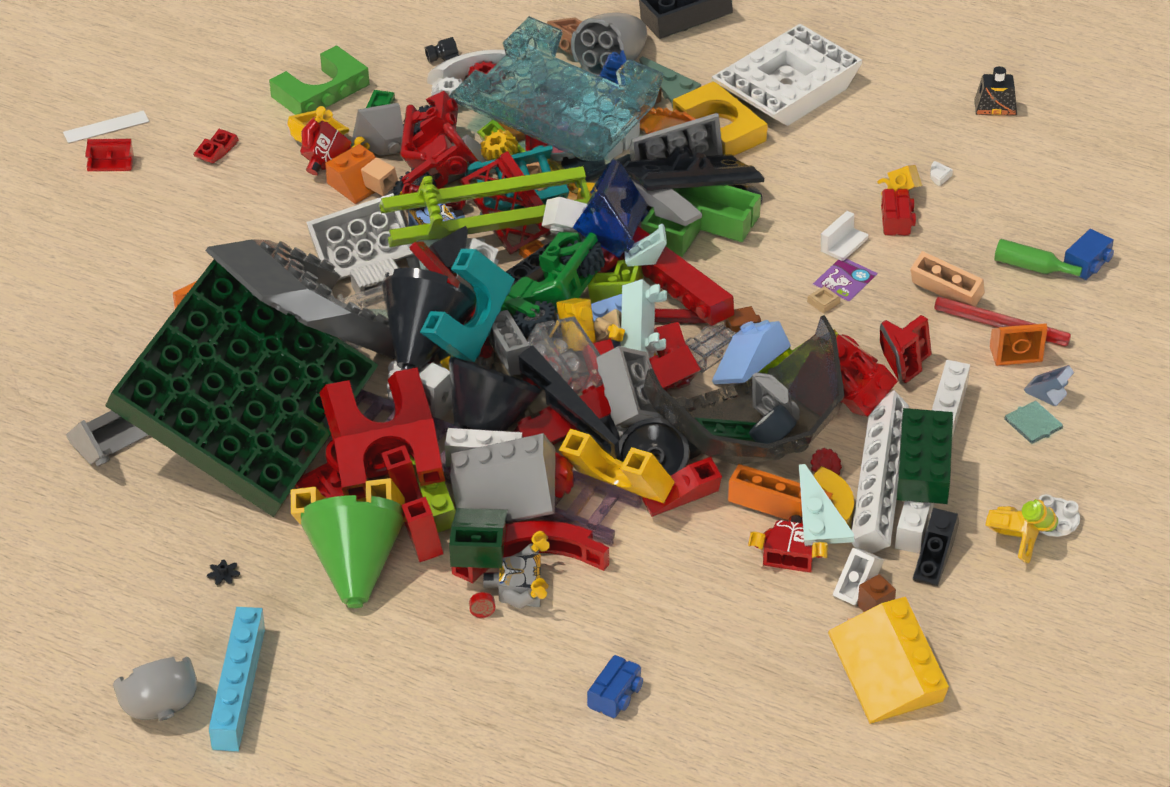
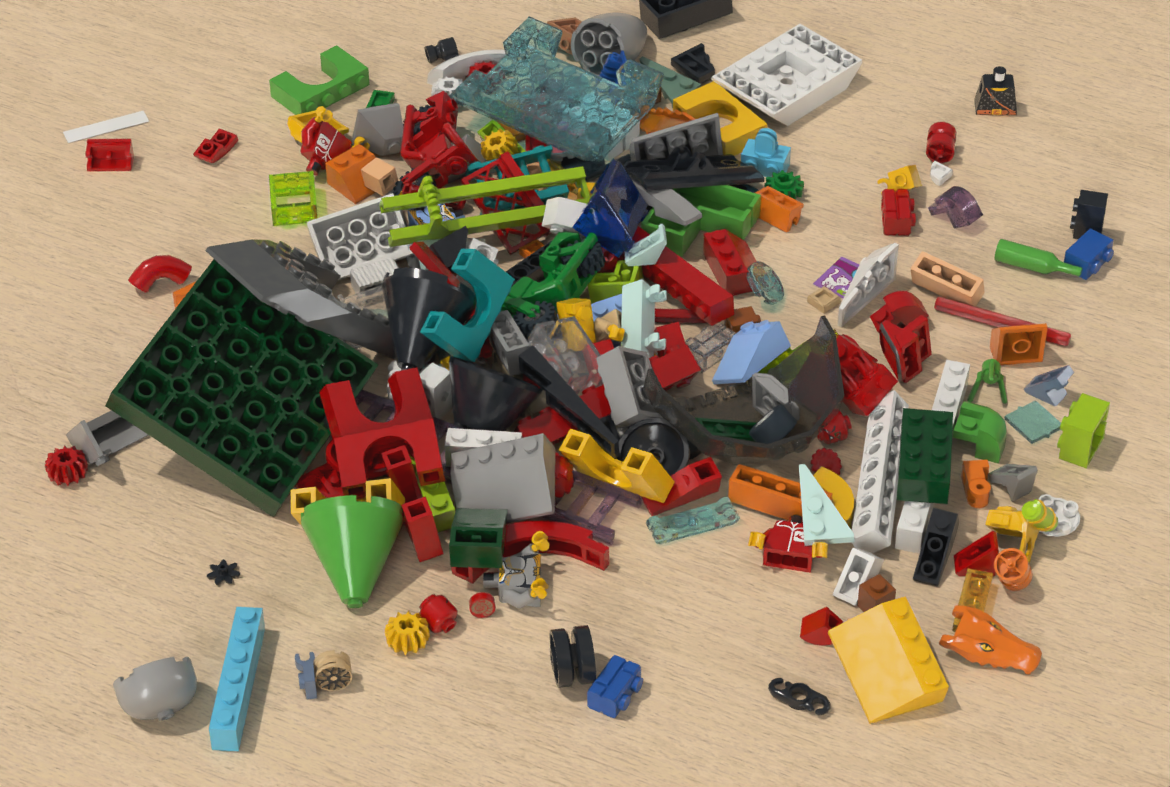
white panel [821,211,868,261] -> none
none -> red gear [45,445,88,486]
none -> red cylinder [128,255,192,293]
none -> clear neon green window [269,171,318,226]
none -> sand blue plate [295,652,317,699]
none -> tan wheel [314,650,352,691]
none -> yellow gear [385,610,430,655]
none -> red head [419,594,458,633]
none -> black wheel [549,625,596,688]
none -> clear light blue plate [646,497,740,544]
none -> black wing [671,43,715,84]
none -> red slope [703,229,770,296]
none -> medium azure brick [741,128,791,177]
none -> clear light blue plate [747,261,784,305]
none -> orange hinge [755,186,804,232]
none -> green gear [764,170,804,200]
none -> black piece [768,678,831,715]
none -> red brick [800,607,843,646]
none -> red head [813,410,852,445]
none -> white wedge [838,243,899,327]
none -> red brick [870,291,929,333]
none -> red wheel [926,122,957,163]
none -> brick [928,186,983,228]
none -> orange animal [939,605,1042,675]
none -> bright green brick [952,401,1007,464]
none -> clear yellow plate [952,569,993,632]
none -> red slope [954,530,999,576]
none -> orange leg [961,460,991,508]
none -> bright green plant [967,359,1007,404]
none -> light grey slope [988,464,1038,501]
none -> orange wheel [994,548,1033,591]
none -> lime piece [1057,393,1110,469]
none -> black brick [1070,189,1108,239]

